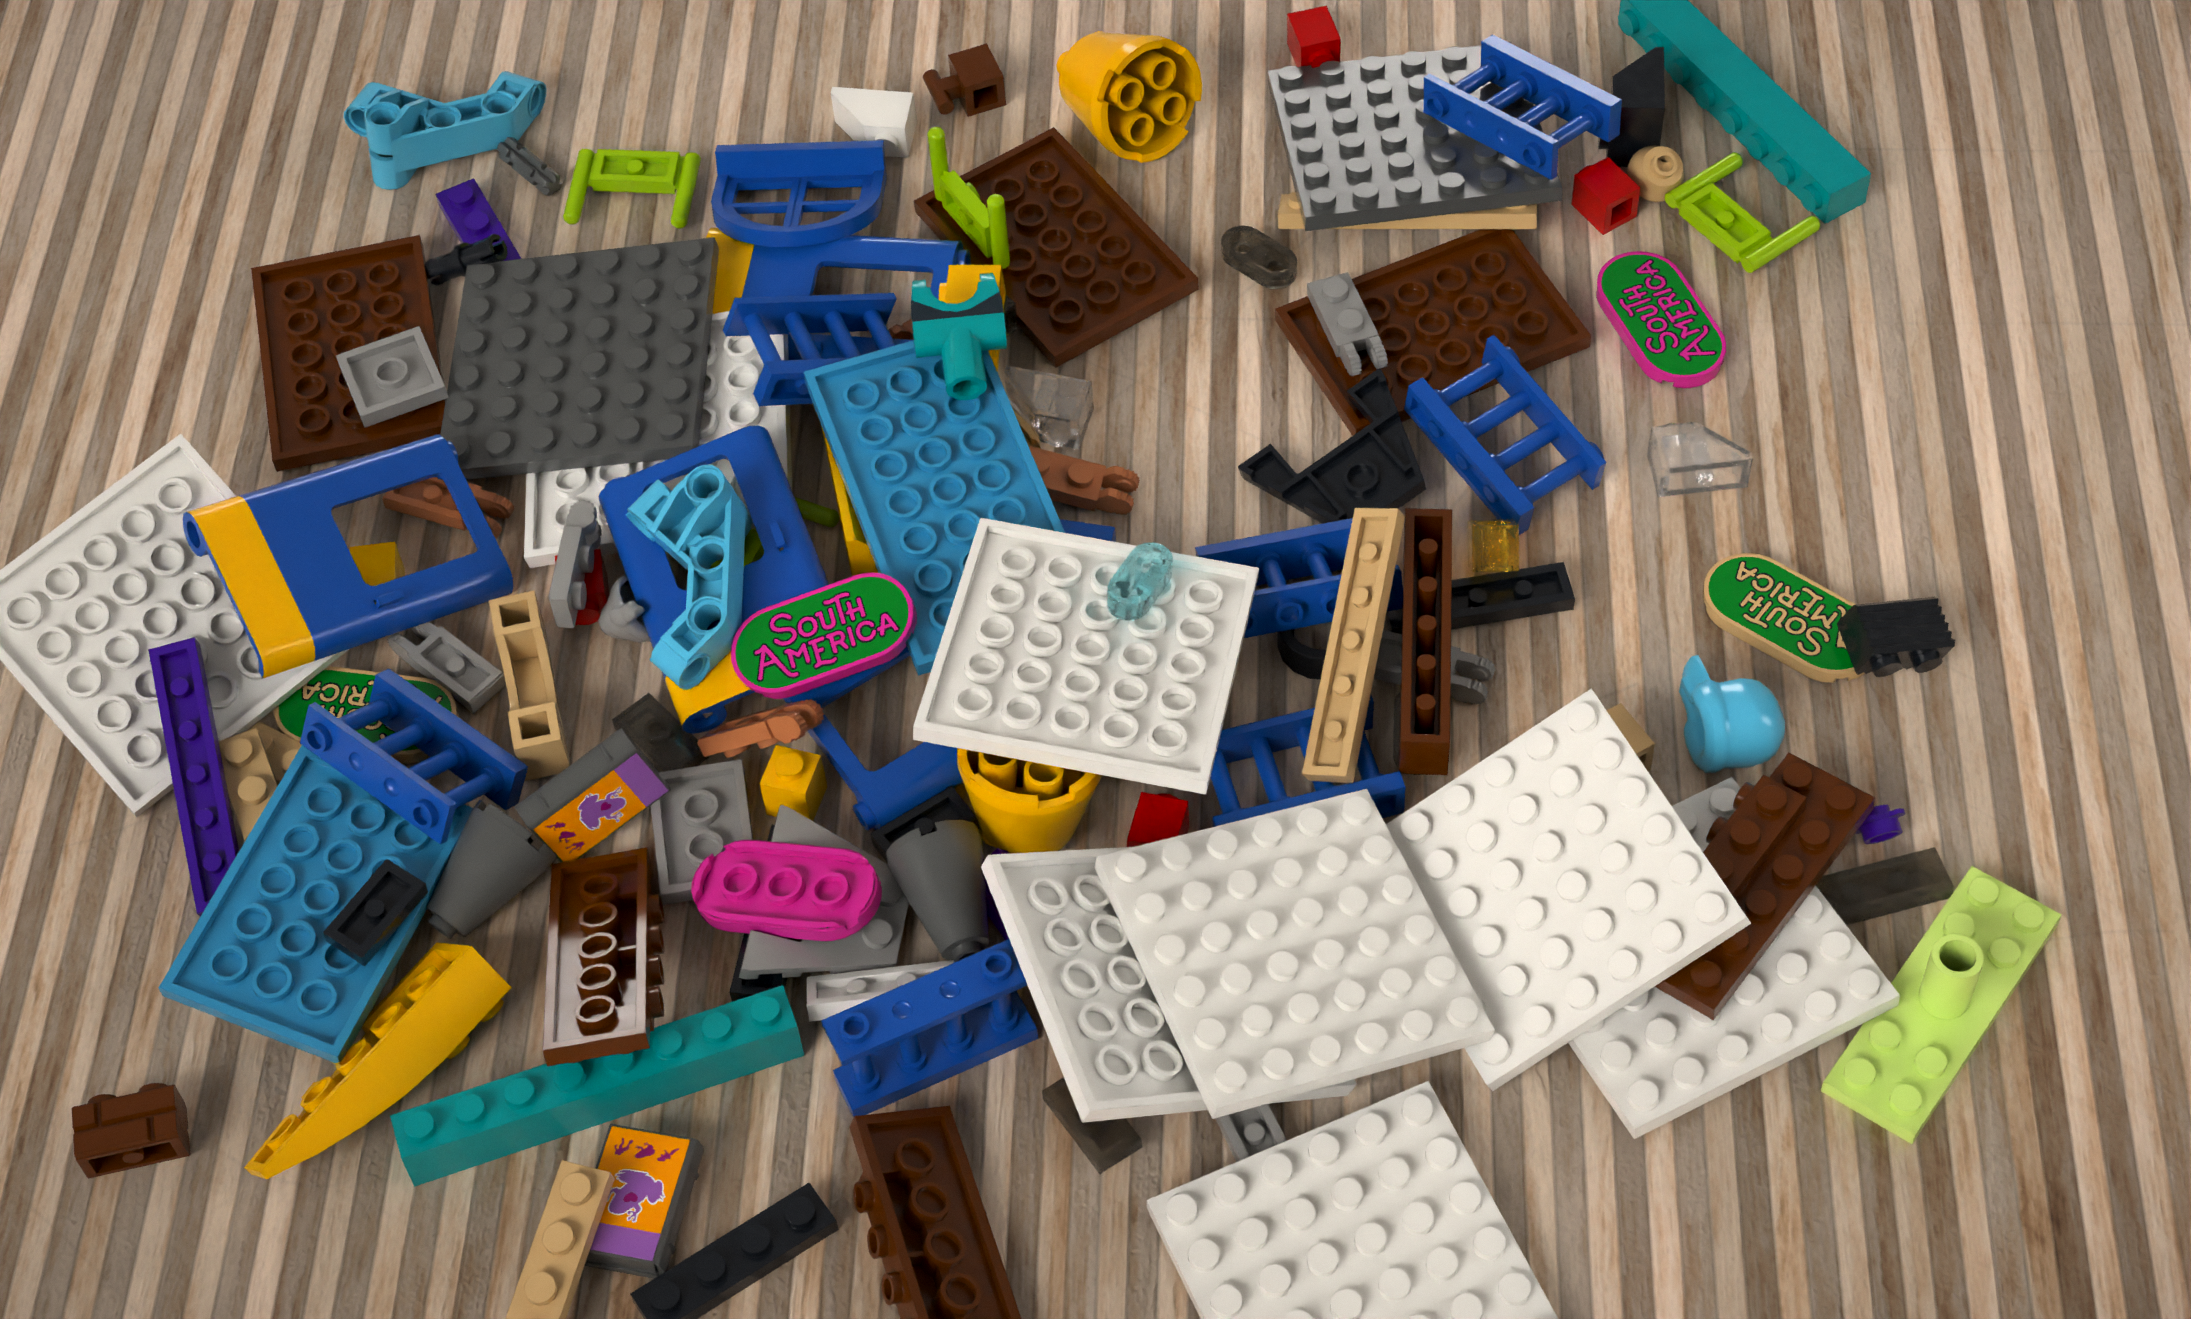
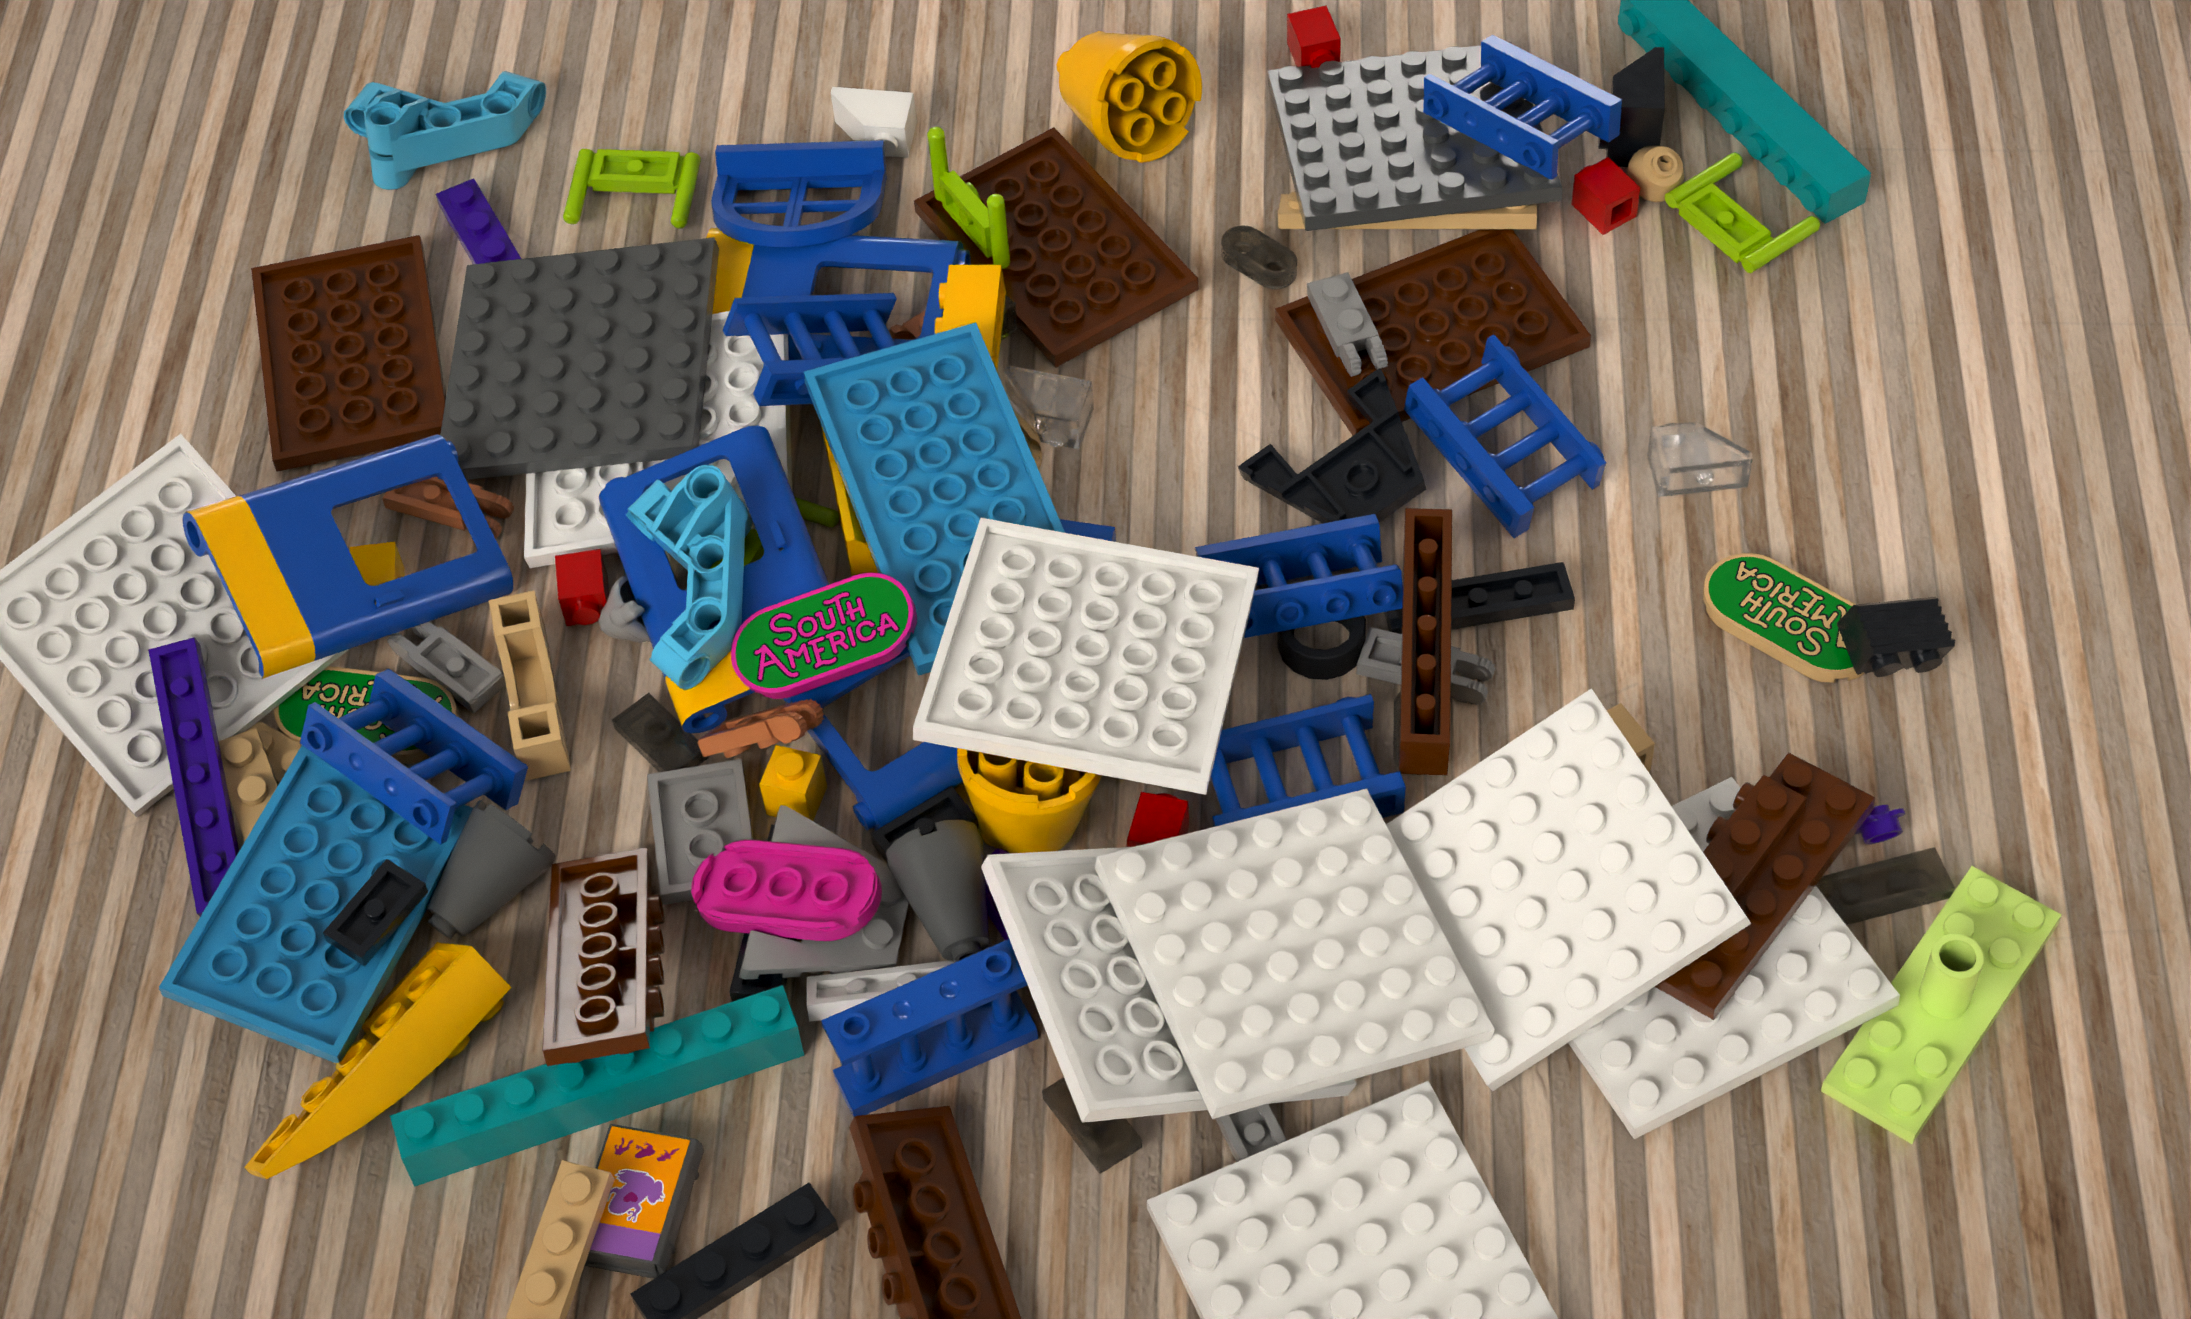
reddish brown brick [72,1083,191,1179] -> none
light grey plate [336,326,449,428] -> none
black pin [425,234,508,286] -> none
dark grey axle [497,137,562,196] -> none
piece [515,728,671,862] -> none
light grey hinge [549,500,602,628] -> none
teal connector [911,273,1007,400] -> none
reddish brown brick [923,43,1006,117] -> none
nougat hinge [1028,445,1140,515] -> none
clear light blue beam [1106,542,1173,621] -> none
tan plate [1302,508,1405,783] -> none
clear yellow brick [1467,519,1519,572] -> none
tile [1596,251,1726,388] -> none
medium azure piece [1679,655,1785,773] -> none

